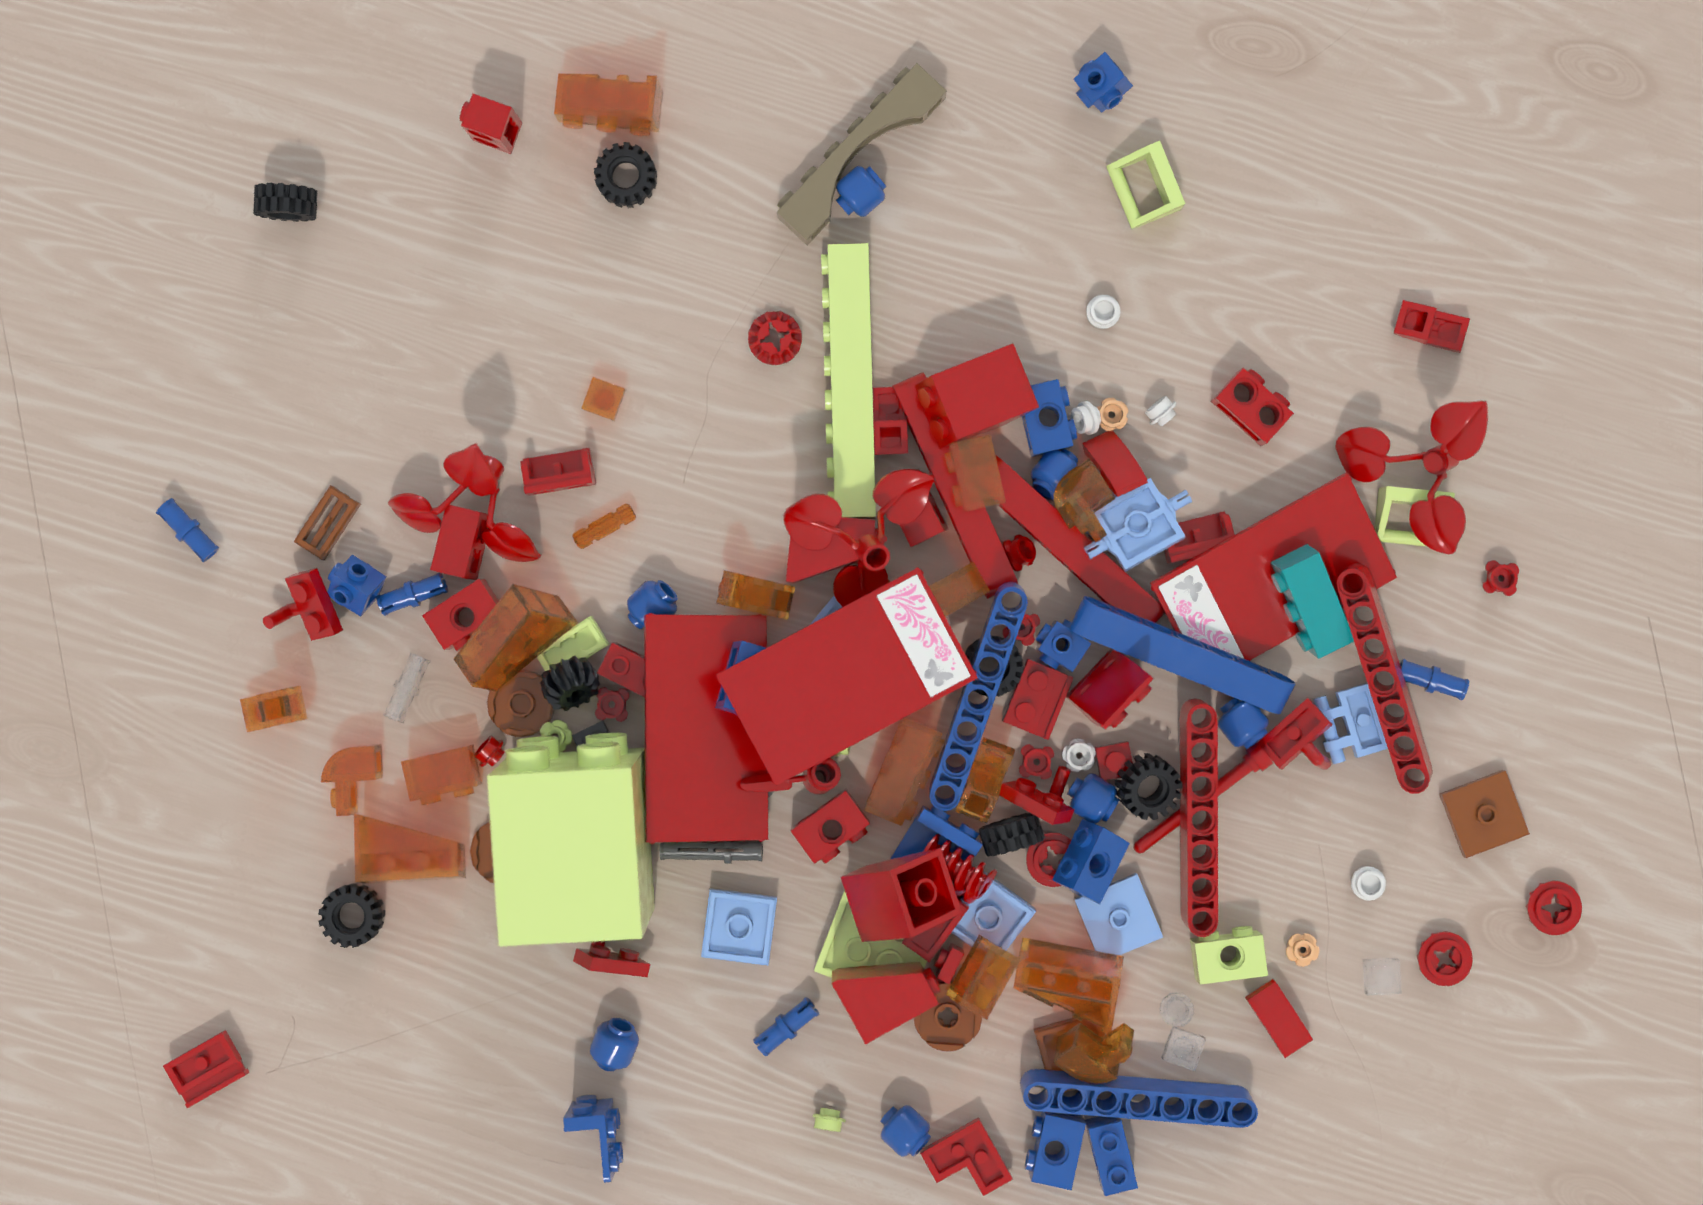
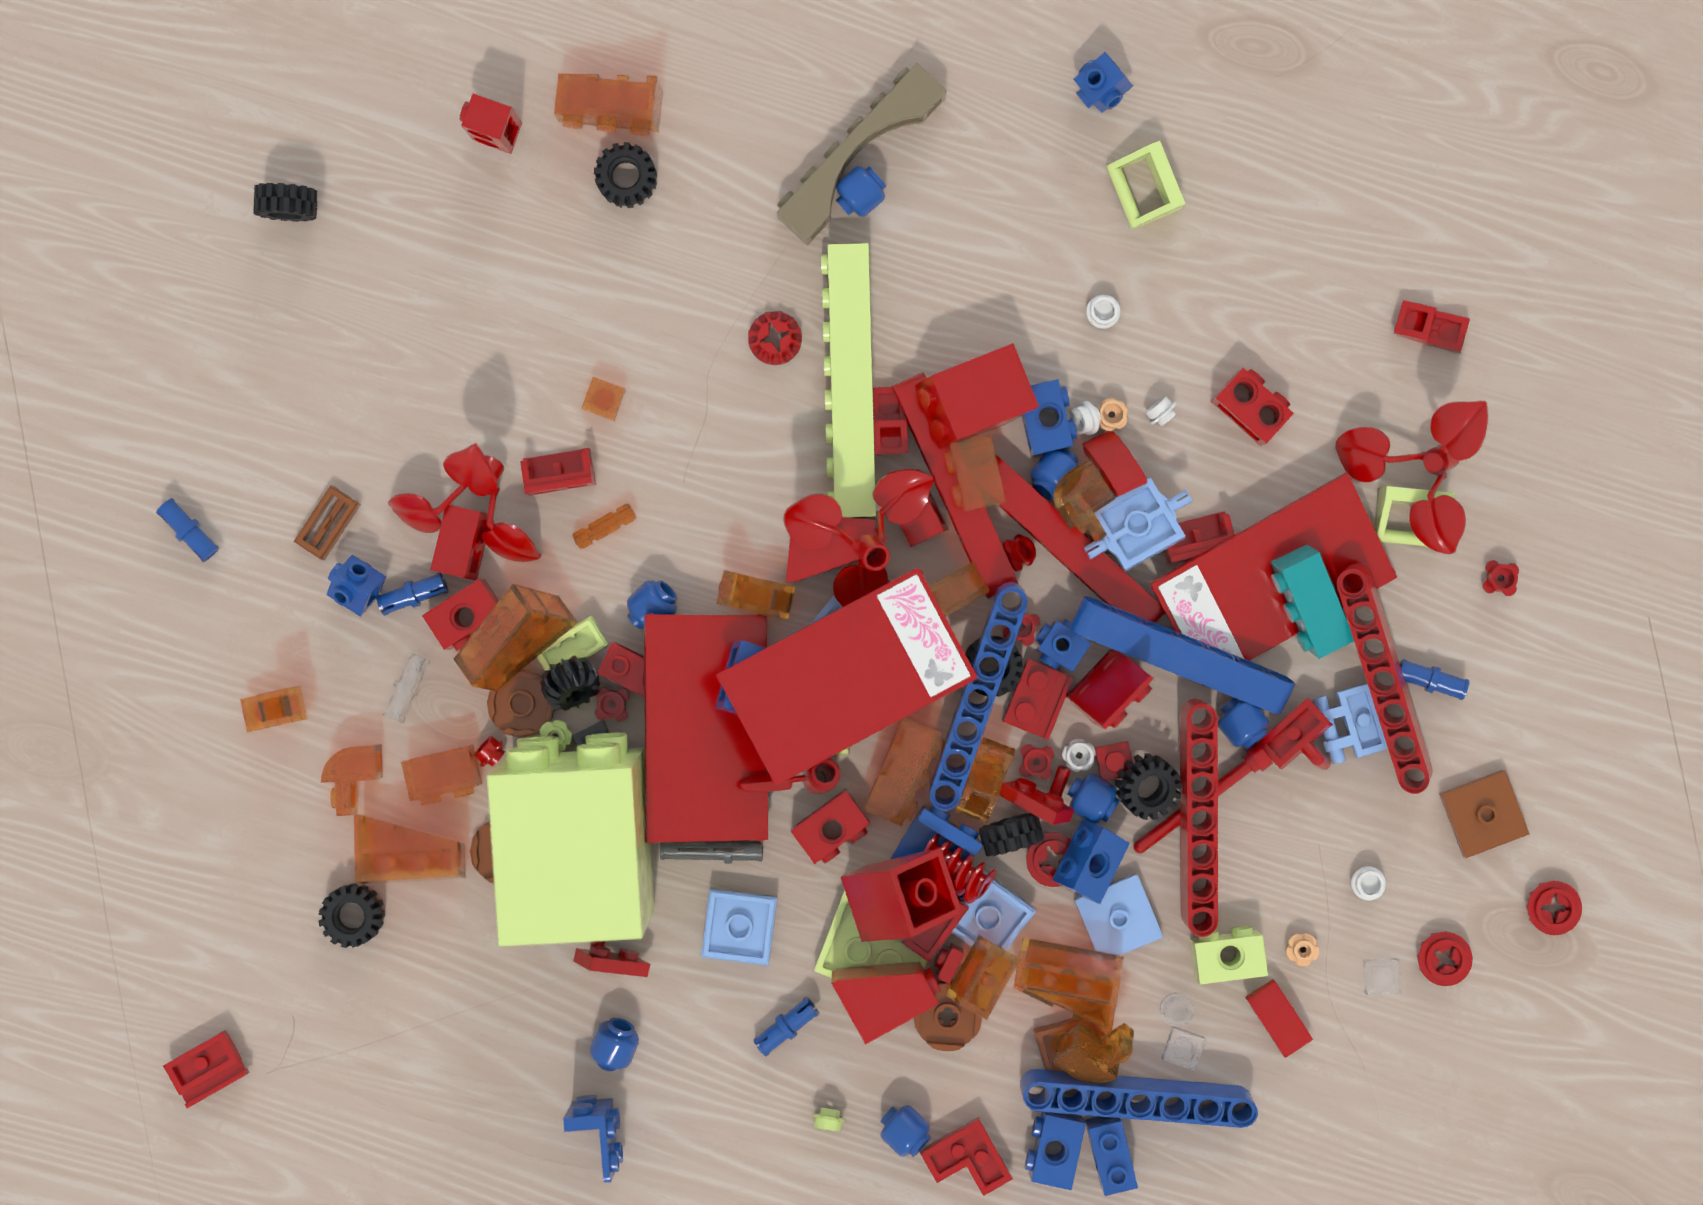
red plate [263,568,343,641] -> none

